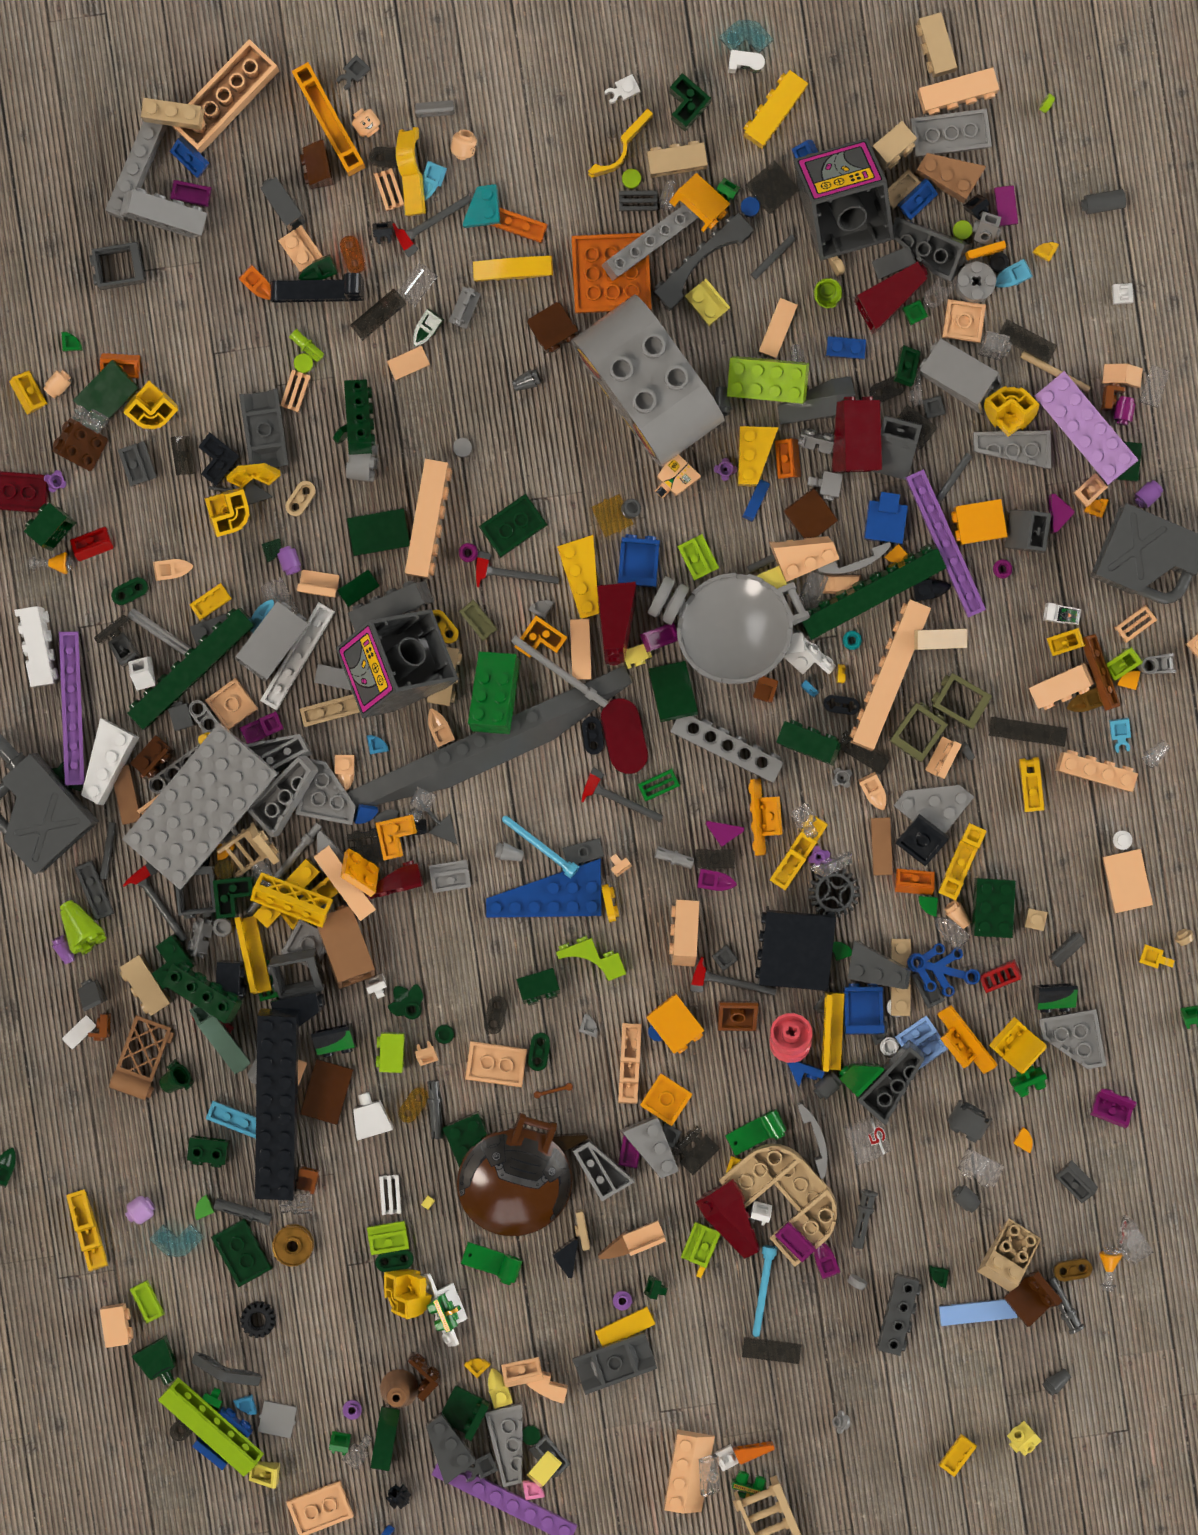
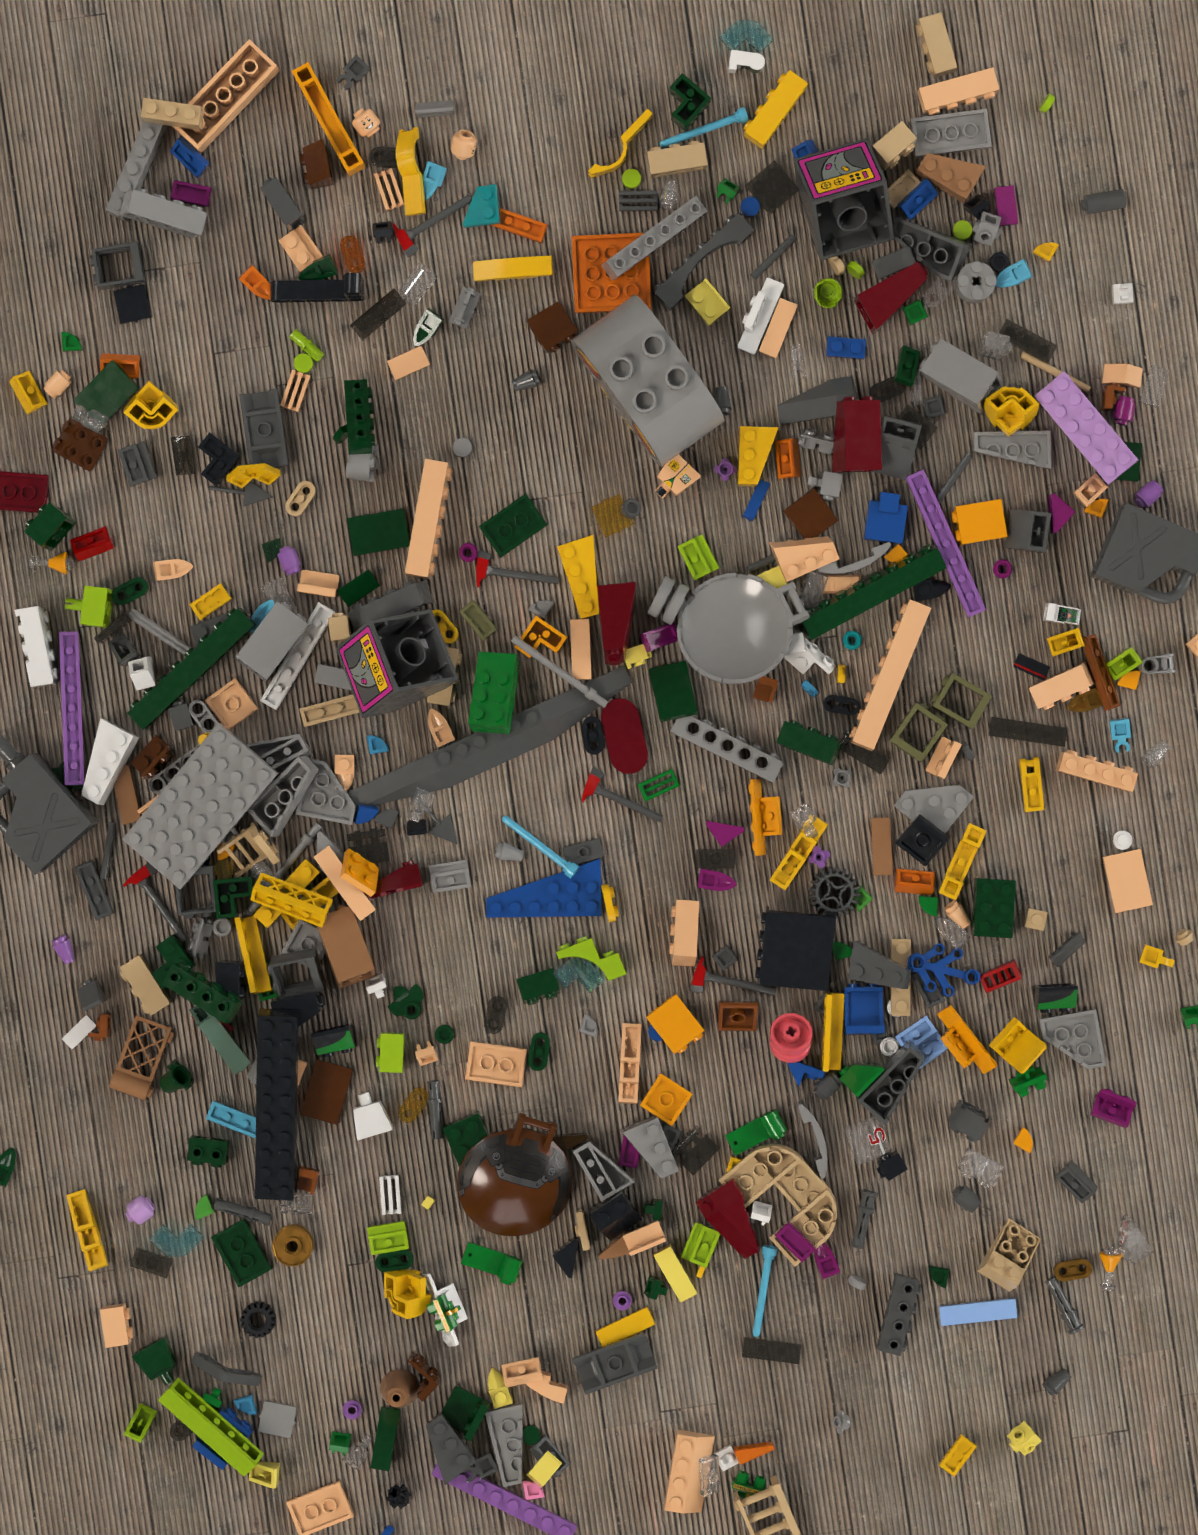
medium lavender plate [44,470,66,492] -> none
lime cone [60,900,107,955] -> none
lime tile [130,1280,165,1323] -> none
yellow brick [204,488,250,537] -> none
magenta slope [239,711,284,744] -> none
light orange tile [376,815,417,860] -> none
yellow tile [464,1358,491,1378] -> none
dark orange hinge [534,1083,573,1099] -> none
white plate [604,74,641,104] -> none
light nougat tile [610,854,632,877] -> none
blue panel [618,534,660,588] -> none
light grey pin [654,846,694,869] -> none
light orange panel [669,173,730,232] -> none
lime brick [727,356,809,404] -> none
clear slope [810,851,852,877] -> none
light nougat plate [858,772,886,810] -> none
tan tile [914,628,967,650] -> none
light nougat tile [942,299,986,343] -> none
light orange tile [965,240,1006,260] -> none
reddish brown bracket [1004,1271,1062,1327] -> none
light nougat tile [1115,605,1157,643] -> none
none -> lime brick [65,585,113,629]
none -> black piece [113,284,152,324]
none -> lime slope [123,1403,157,1443]
none -> clear smoke plate [130,1247,174,1279]
none -> tan brick [328,612,352,643]
none -> clear light blue plate [553,958,605,993]
none -> black slope [589,1189,642,1241]
none -> dark green tile [644,1198,663,1221]
none -> light yellow slope [653,1244,698,1302]
none -> medium azure piece [660,107,749,148]
none -> white bracket [738,278,784,355]
none -> lime tile [846,261,865,279]
none -> bright green tile [853,885,873,912]
none -> black brick [876,1151,908,1181]
none -> black sticker [1013,653,1050,680]

